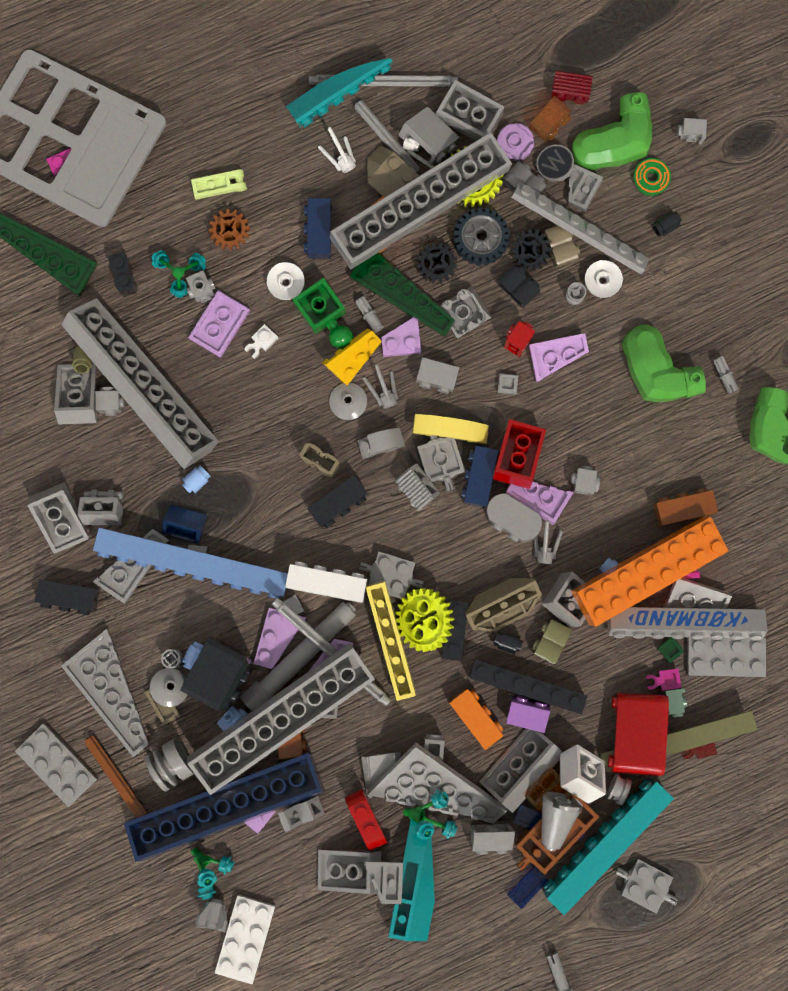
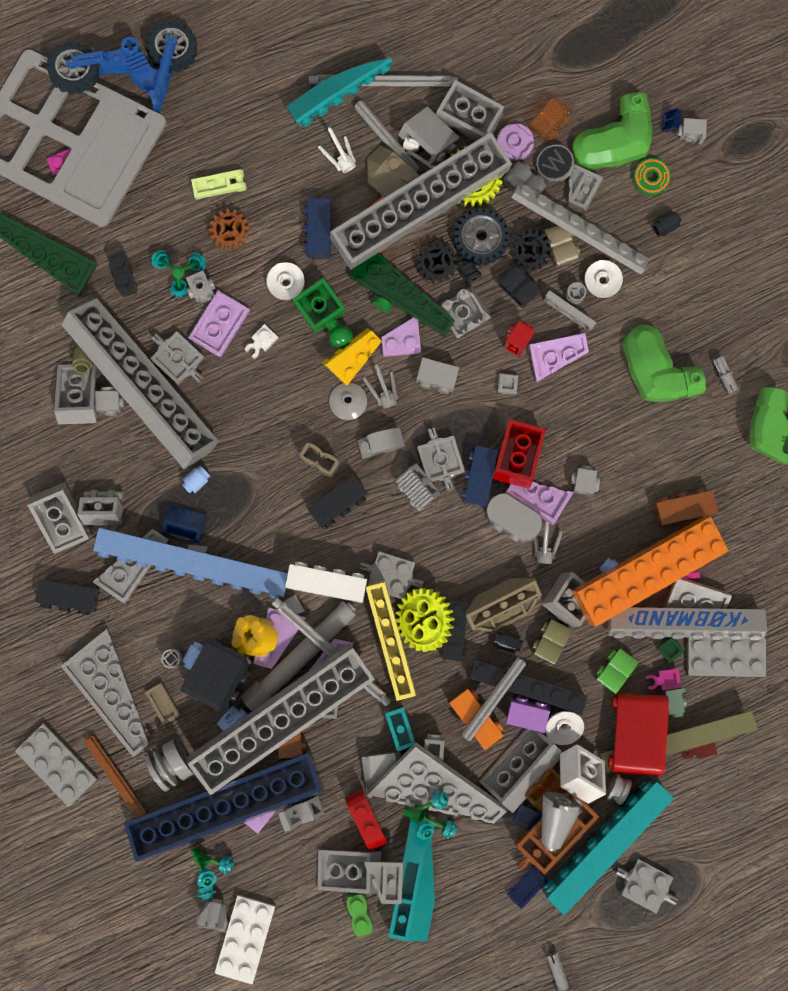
light grey dish [150,668,187,707] -> none
light grey axle [356,296,384,333] -> none
light yellow slope [412,414,489,445] -> none
light grey slope [471,824,515,855] -> none
dark red brick [551,70,593,105] -> none
none -> piece [47,20,197,114]
none -> light grey plate [150,331,205,385]
none -> yellow brick [232,615,278,657]
none -> bright green brick [347,893,373,937]
none -> green tile [372,296,392,313]
none -> teal brick [385,706,415,751]
none -> black wheel [458,261,482,284]
none -> light grey axle [462,657,526,741]
none -> light grey tile [544,290,597,332]
none -> white dish [545,711,584,745]
none -> bright green brick [595,648,639,694]
none -> clear blue tile [662,108,681,133]

